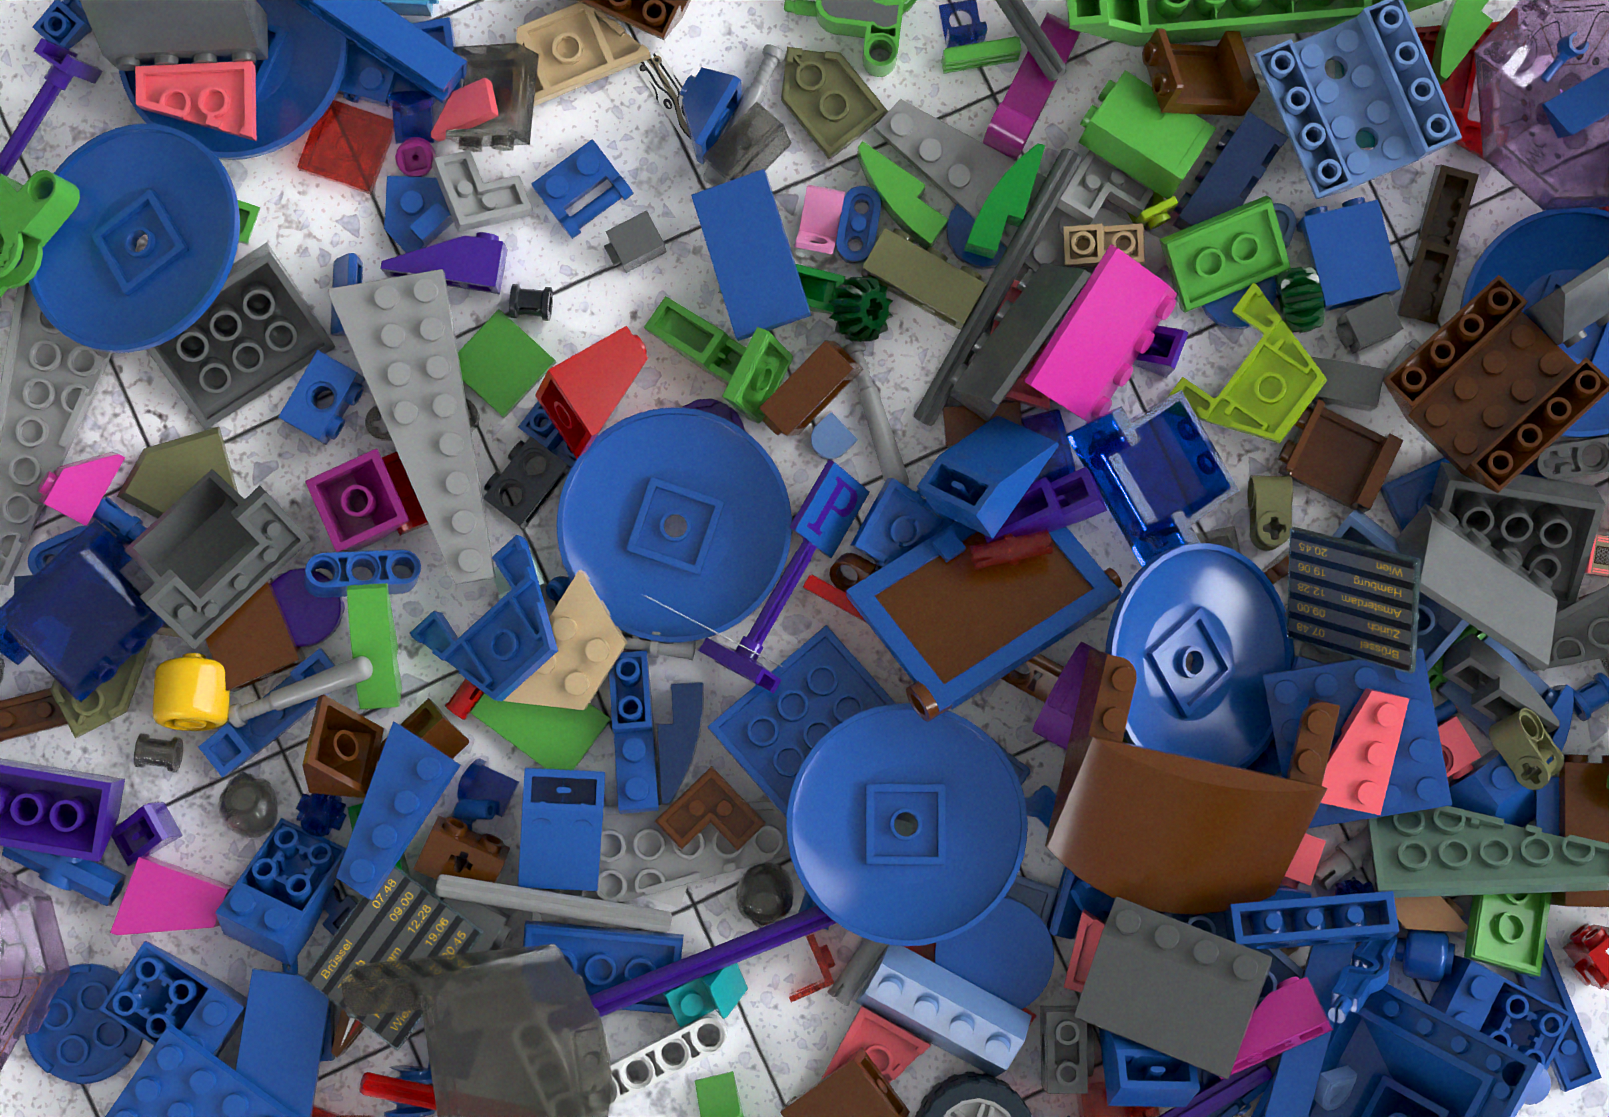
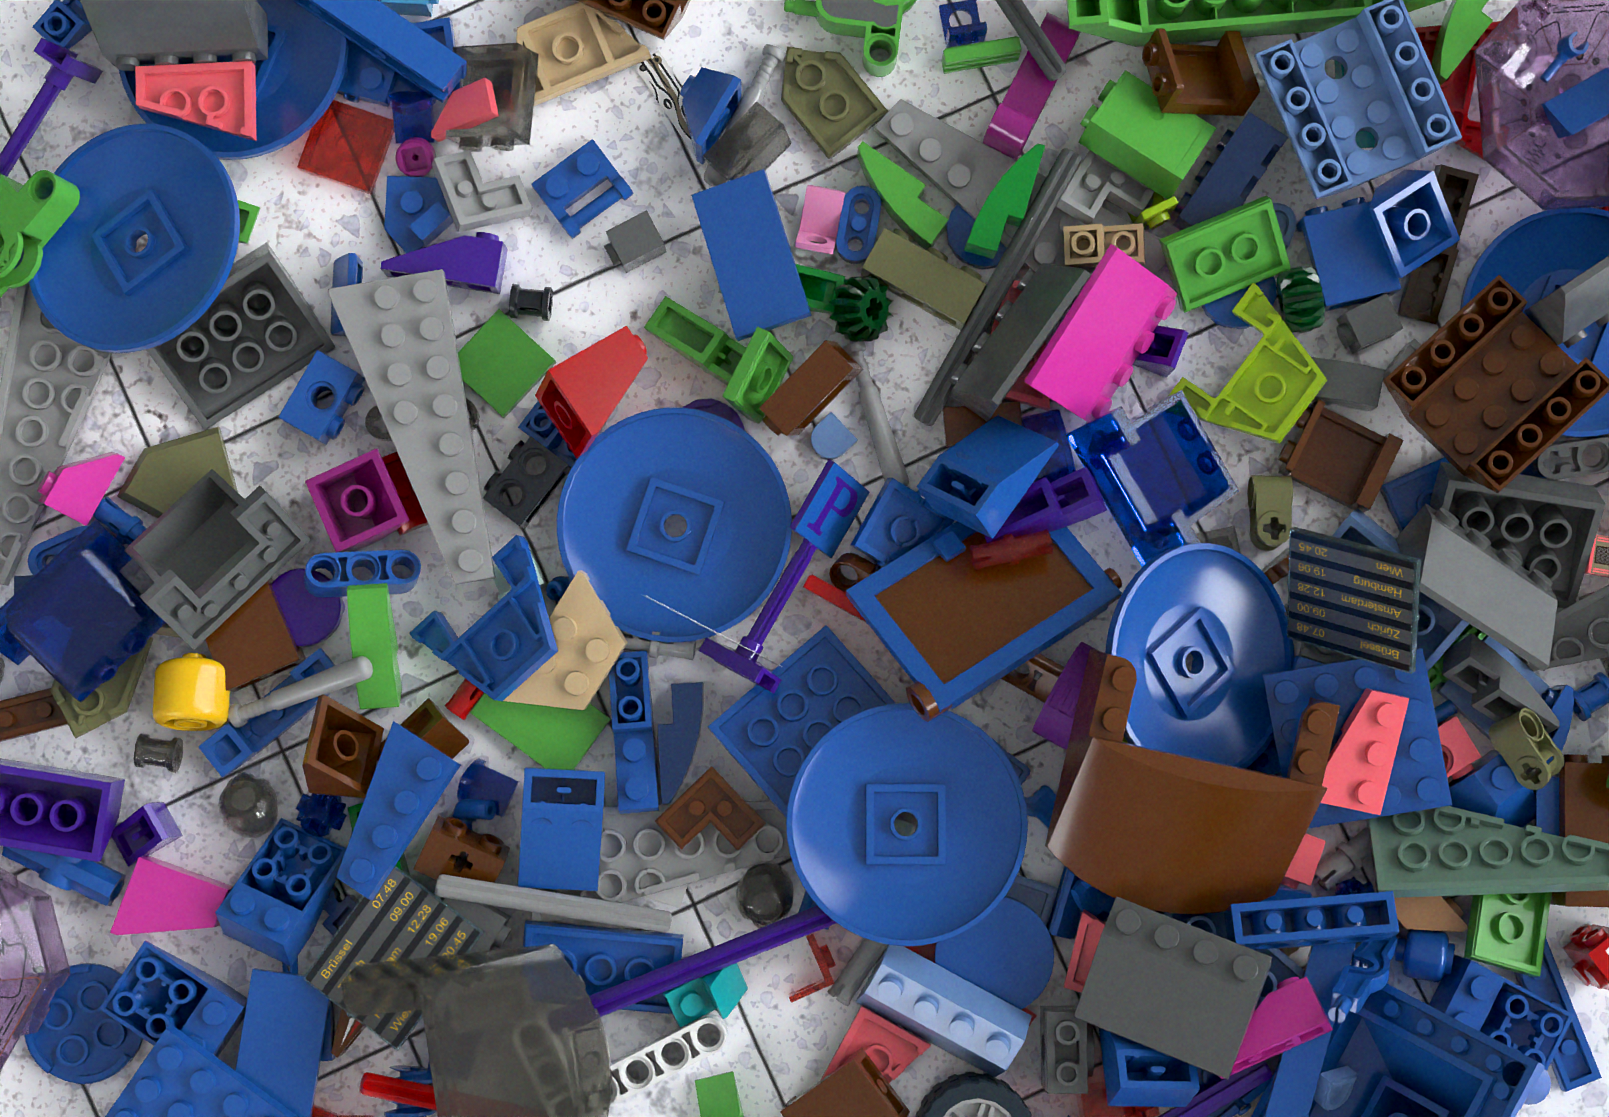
none -> blue slope [1369,170,1460,278]

